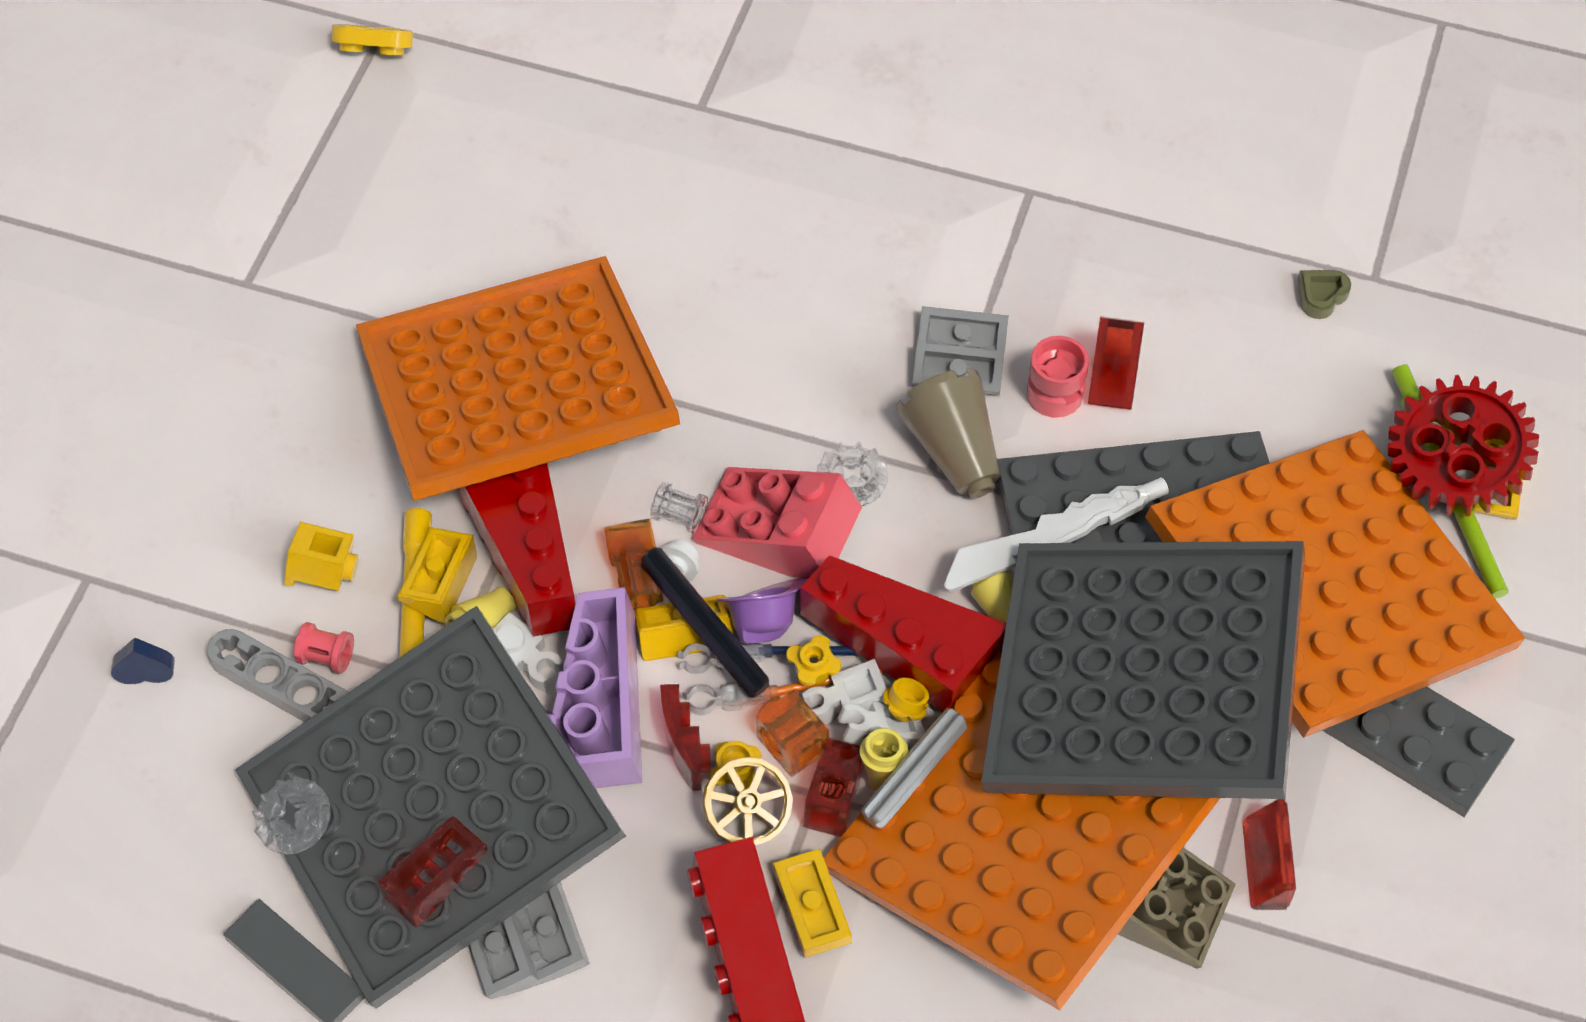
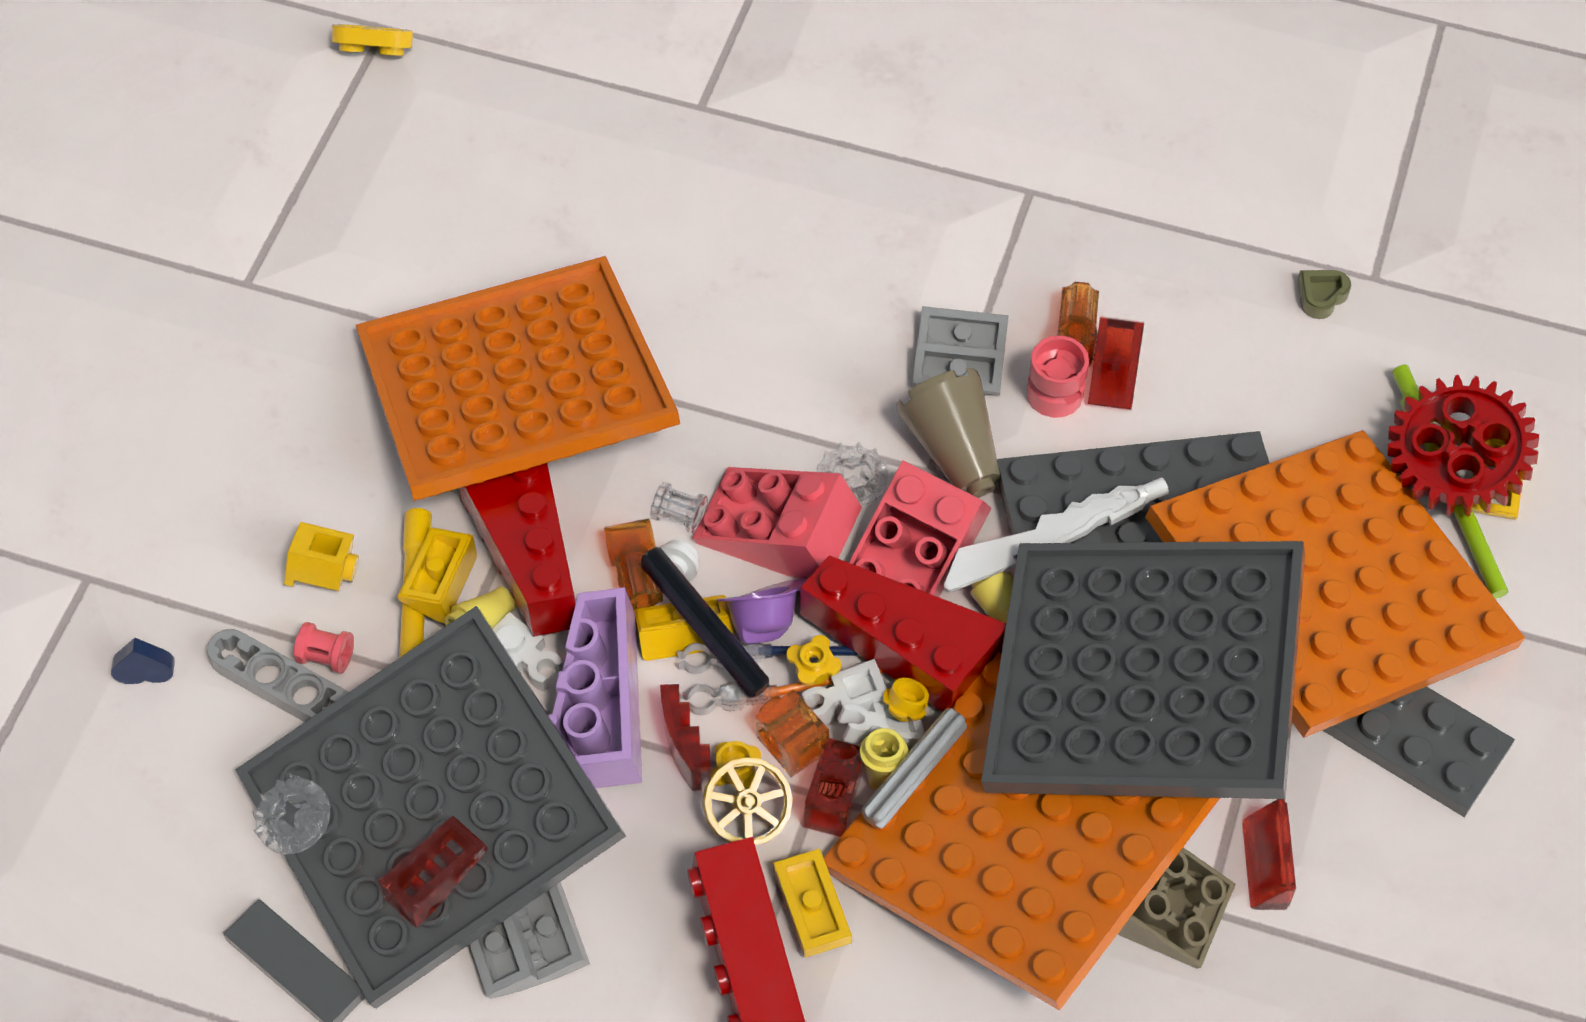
none -> coral slope [849,460,992,597]
none -> clear orange piece [1057,281,1099,368]

